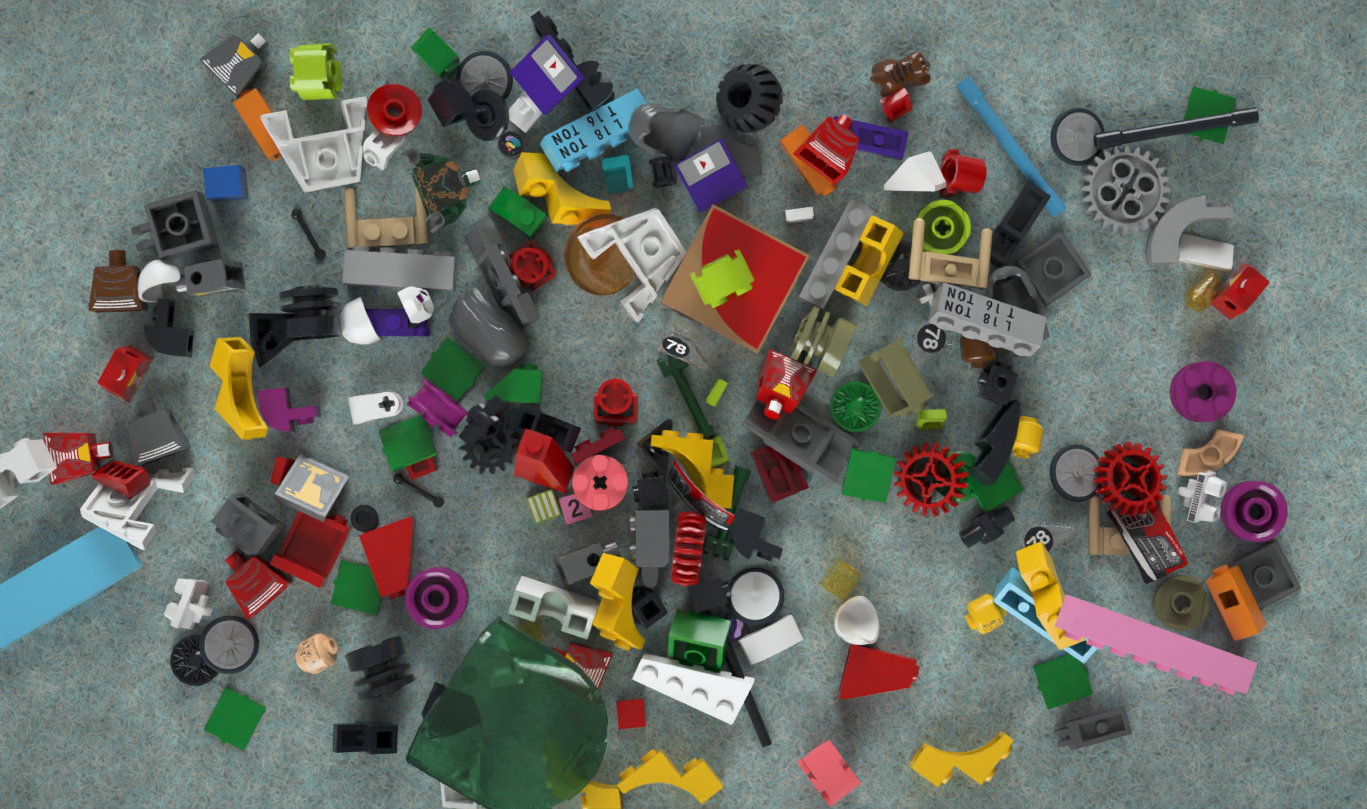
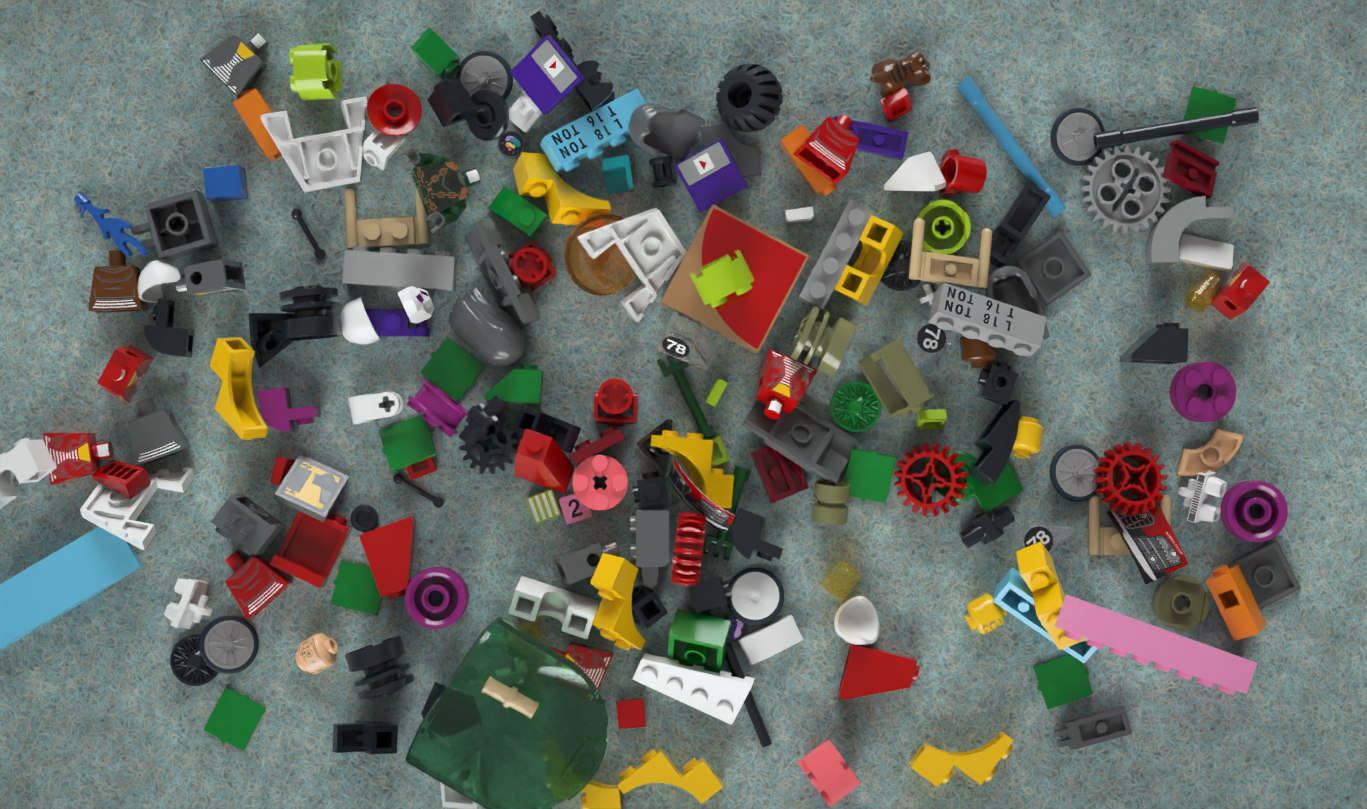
none -> blue piece [74,193,148,256]
none -> tan pin [481,676,539,718]
none -> olive wheel [812,480,851,525]
none -> black slope [1120,323,1189,364]
none -> dark red plate [1163,139,1219,199]

